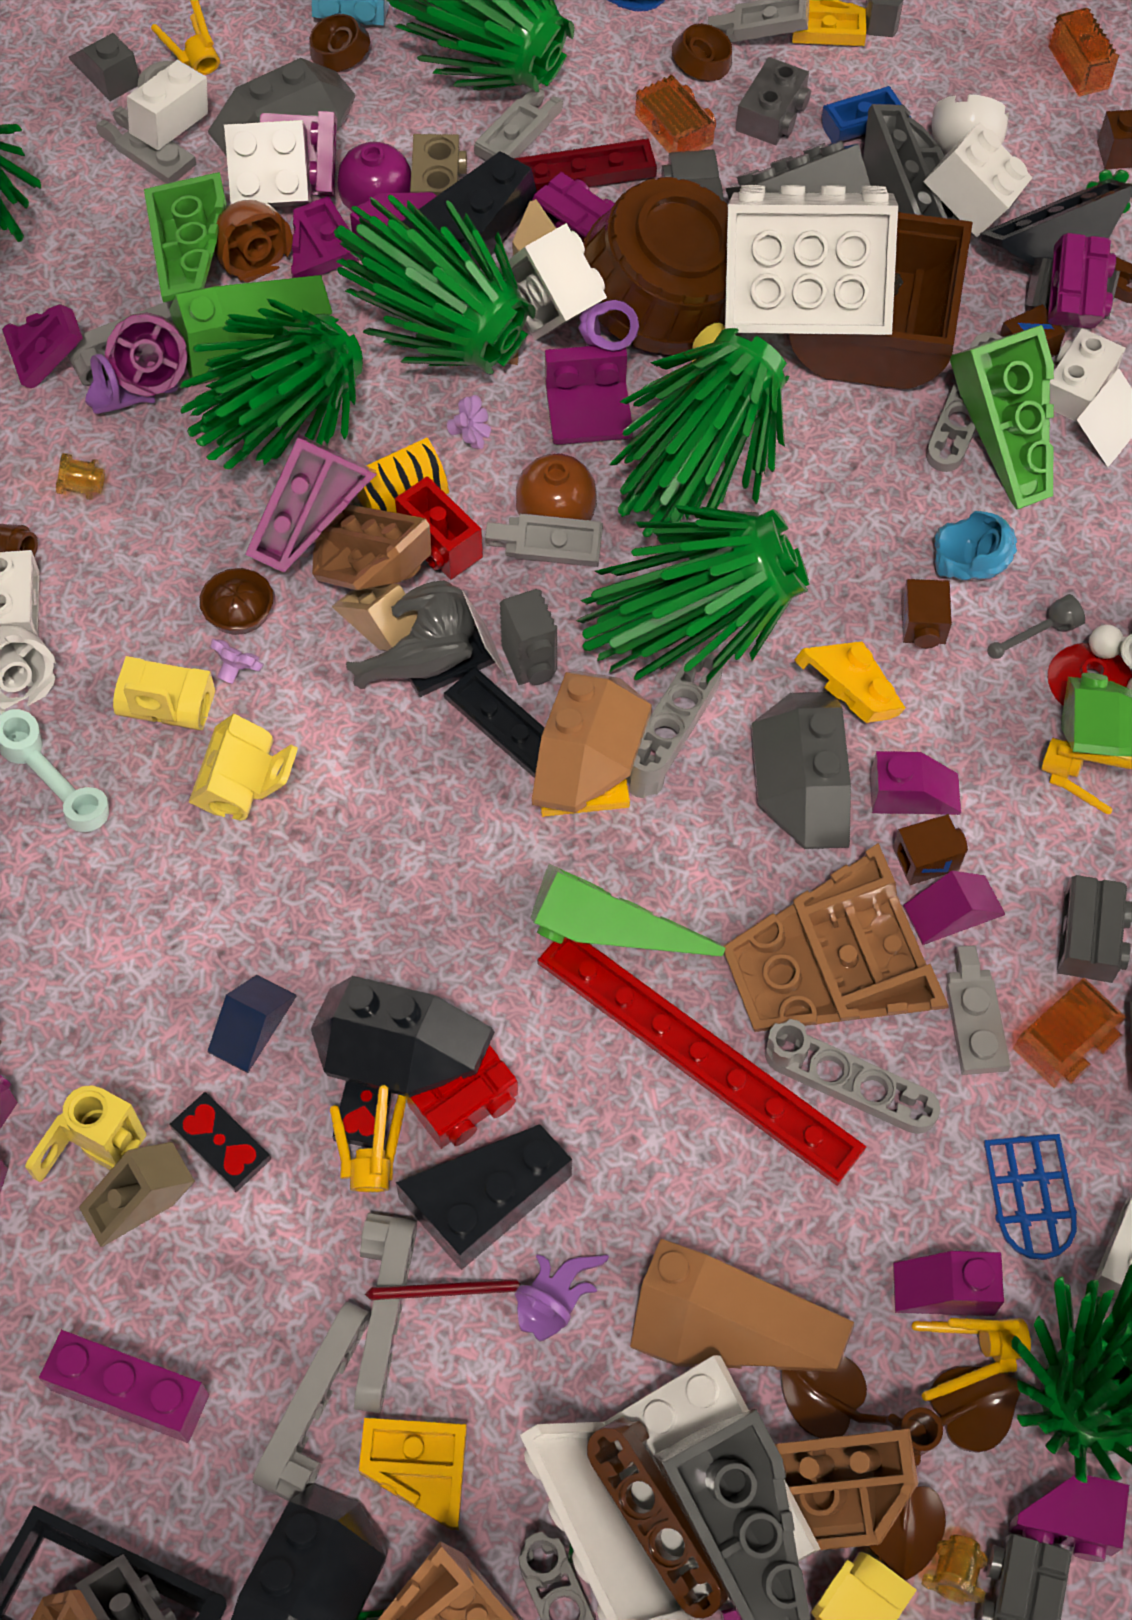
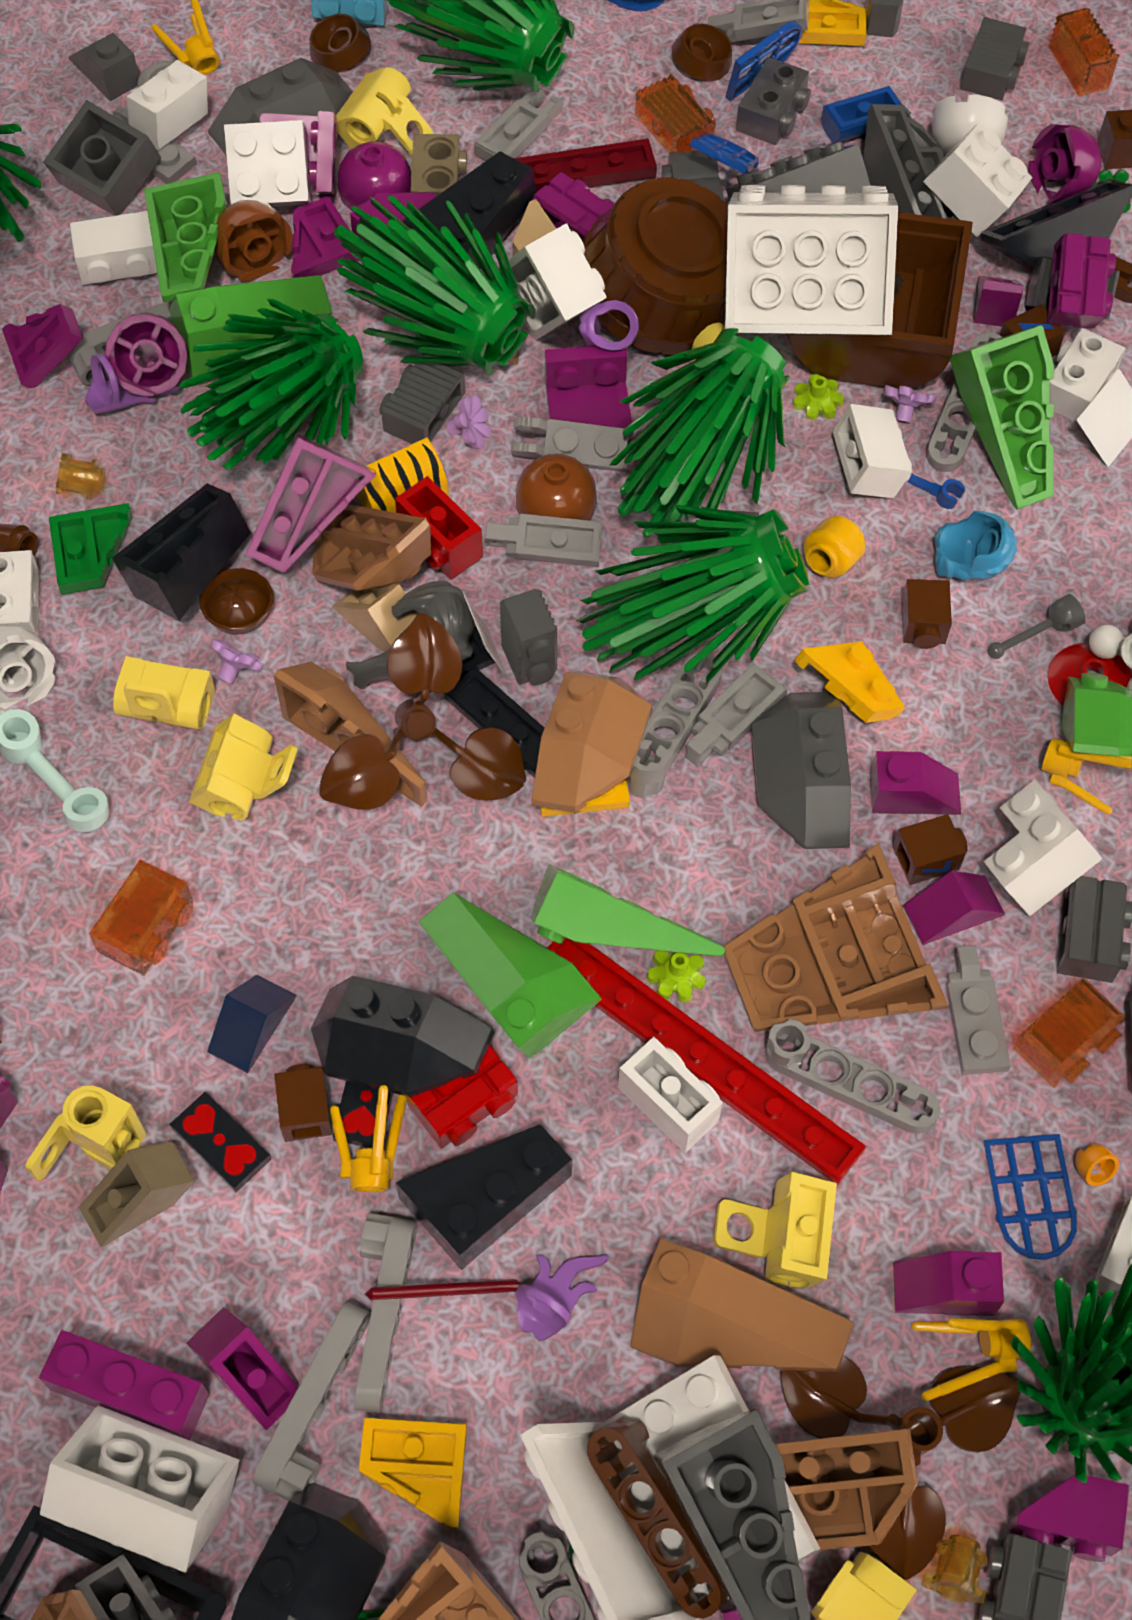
none -> white brick [40,1405,240,1573]
none -> dark grey brick [43,100,161,216]
none -> green wing [49,503,132,595]
none -> white brick [70,211,157,285]
none -> clear orange brick [89,859,193,976]
none -> black wedge [112,483,251,621]
none -> magenta slope [186,1307,298,1431]
none -> medium nougat wedge [274,662,427,807]
none -> reddish brown brick [274,1064,332,1142]
none -> reddish brown plant [319,612,526,810]
none -> light yellow piece [336,67,433,156]
none -> dark grey brick [379,354,465,444]
none -> bright green wedge [418,892,602,1058]
none -> light grey hinge [511,417,628,472]
none -> white brick [618,1037,723,1153]
none -> lime plant [646,950,706,1003]
none -> light grey hinge [684,663,787,767]
none -> blue window [690,133,759,174]
none -> light yellow piece [713,1172,837,1289]
none -> blue window [725,21,803,101]
none -> lime plant [792,374,844,420]
none -> yellow head [803,516,866,578]
none -> white brick [832,404,913,499]
none -> lavender plant [884,385,937,423]
none -> blue hand [907,473,965,509]
none -> dark grey brick [960,17,1030,101]
none -> magenta slope [974,275,1024,327]
none -> white brick [984,779,1102,916]
none -> magenta cylinder [1028,124,1102,203]
none -> light orange hinge [1075,1143,1119,1186]

